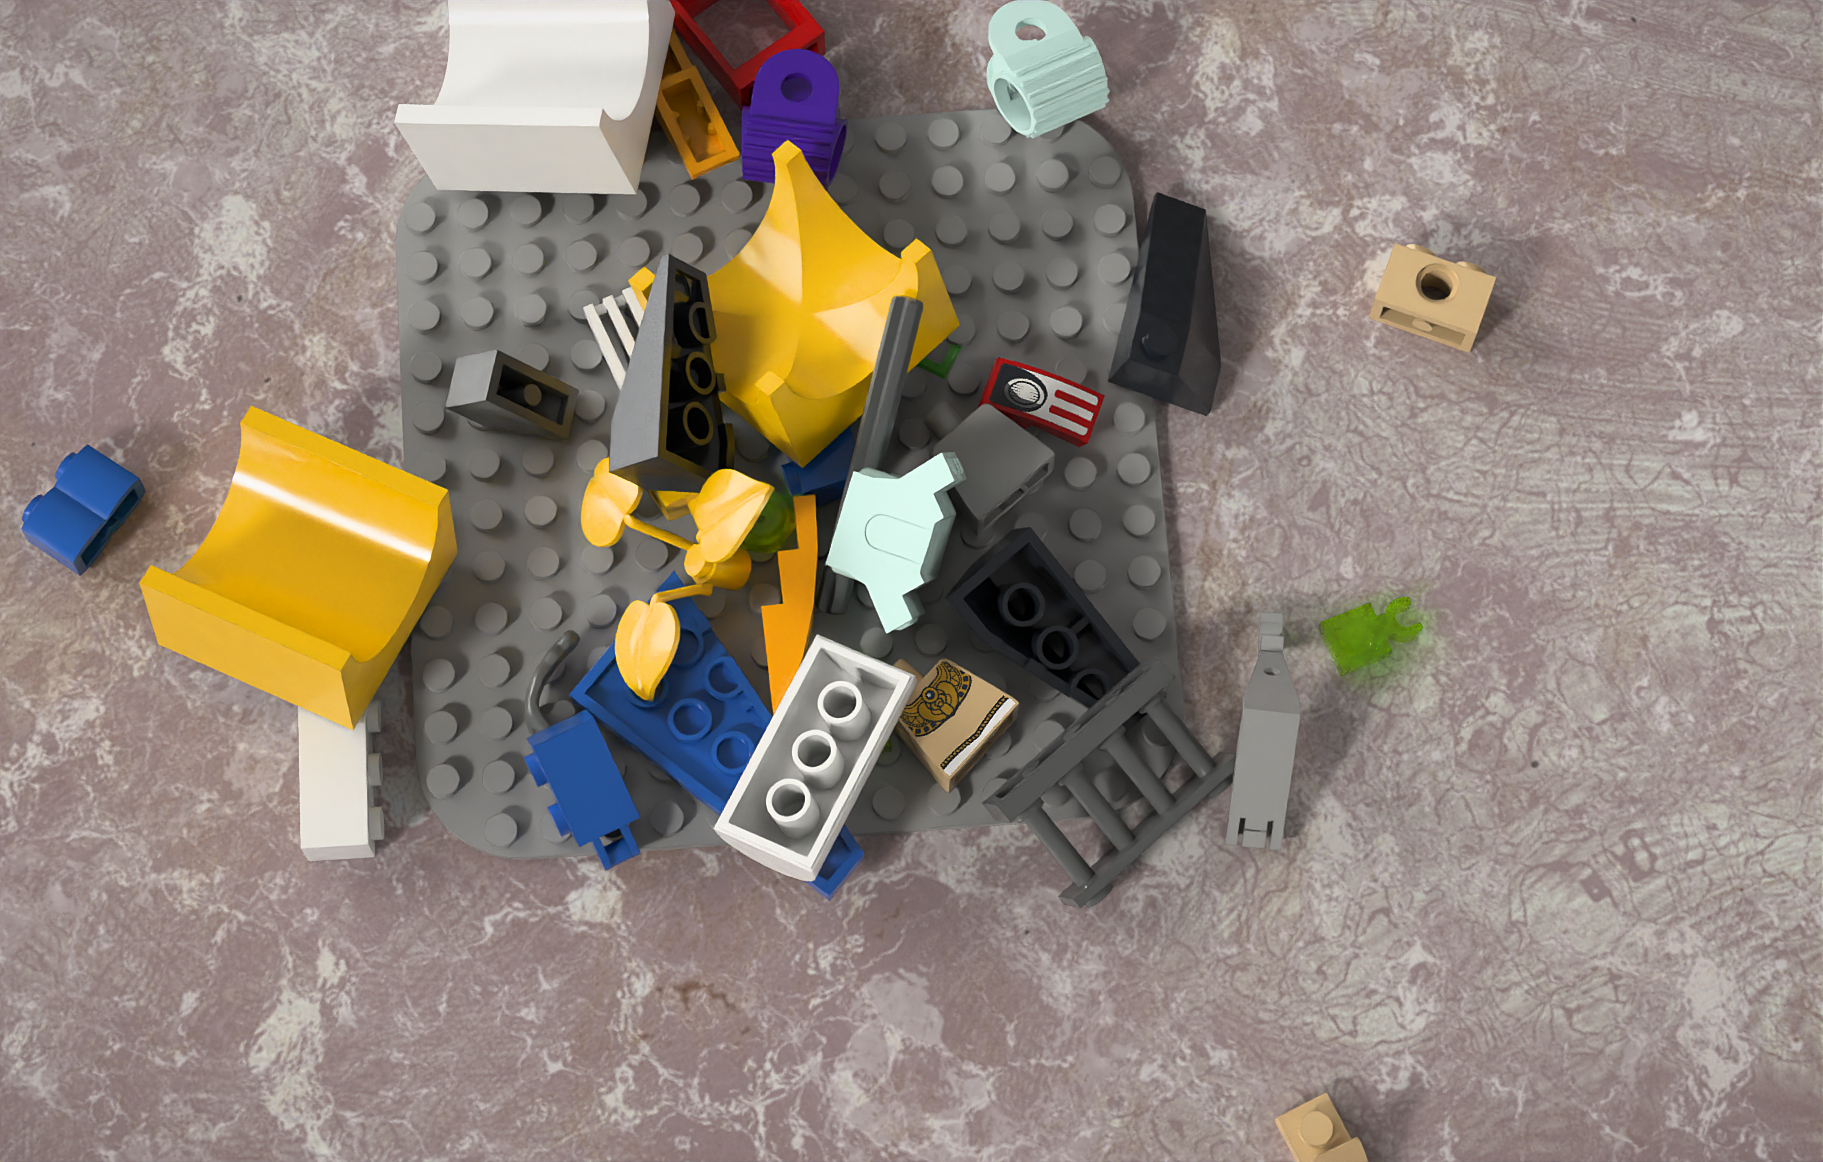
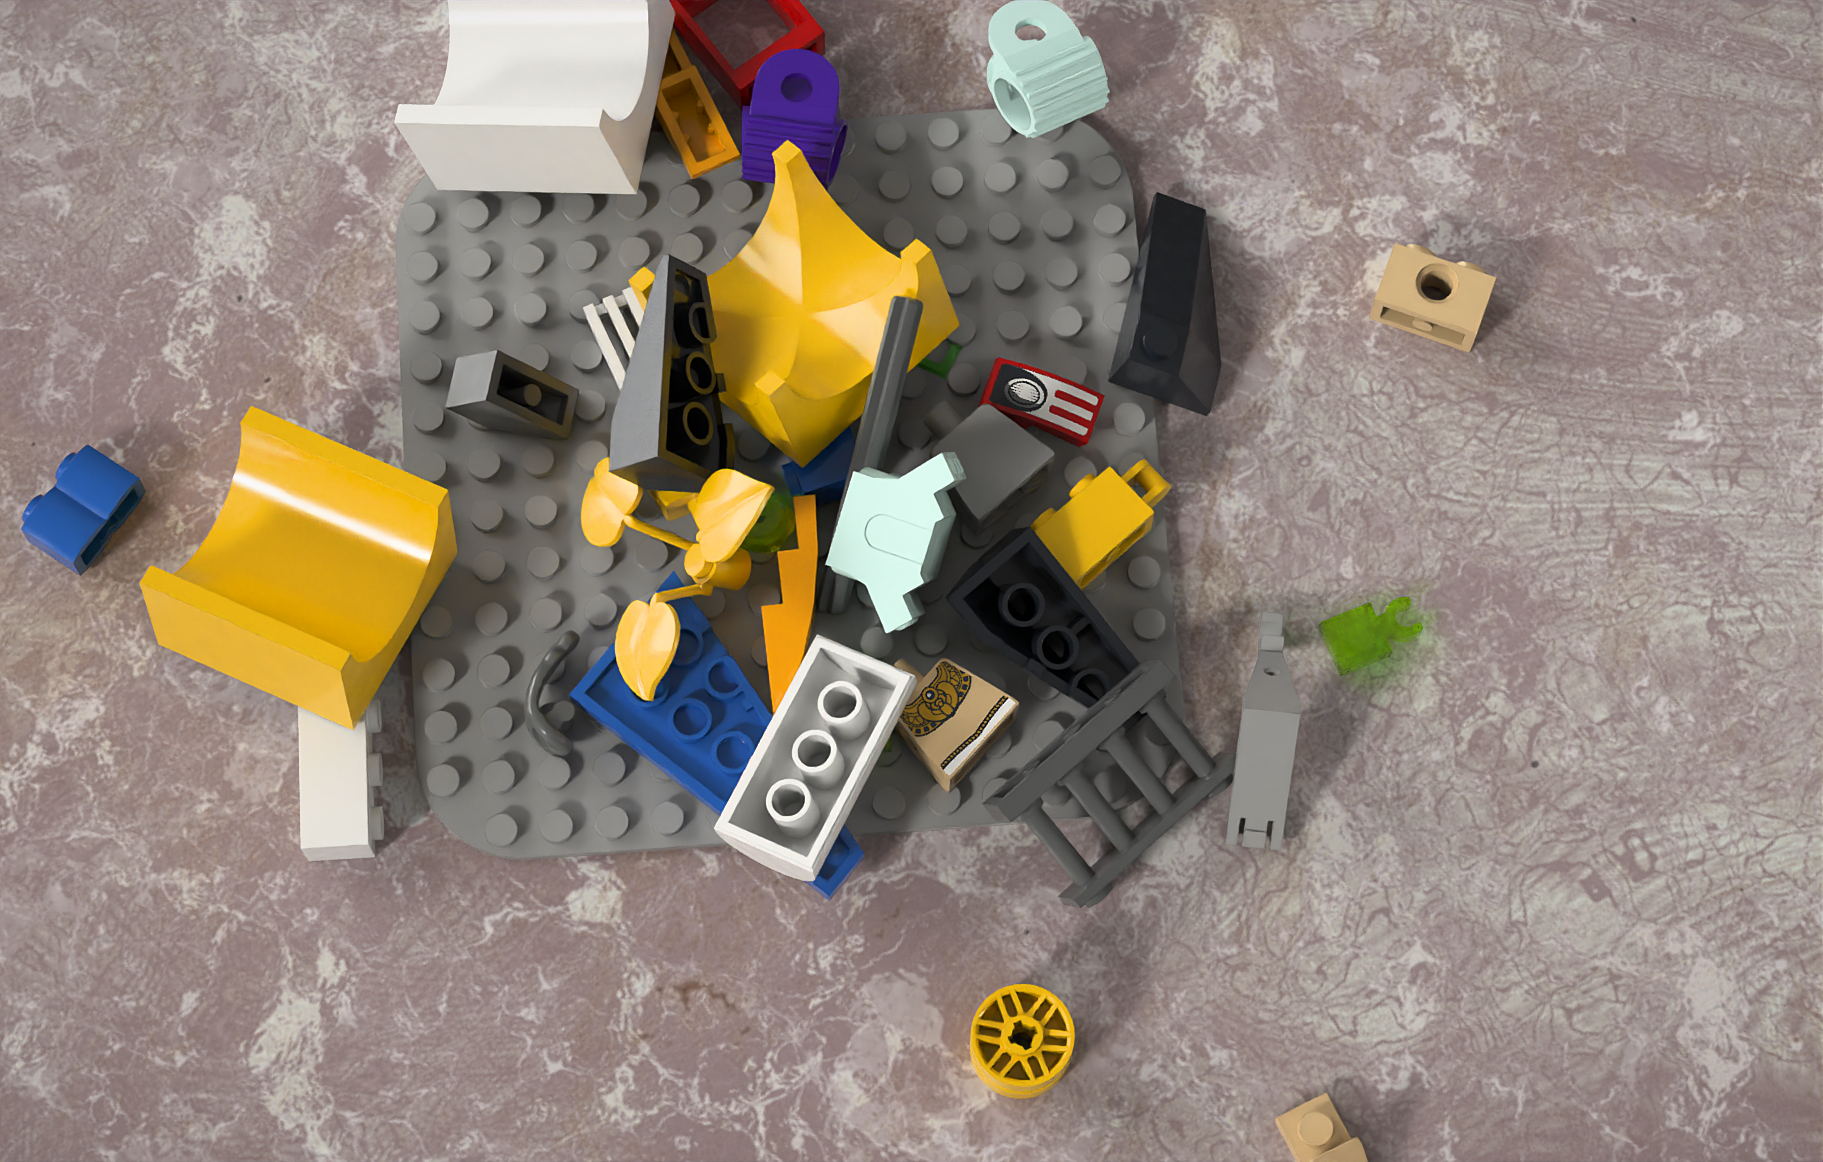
blue brick [524,709,641,871] -> none
none -> yellow wheel [970,984,1075,1099]
none -> yellow brick [1030,459,1171,590]

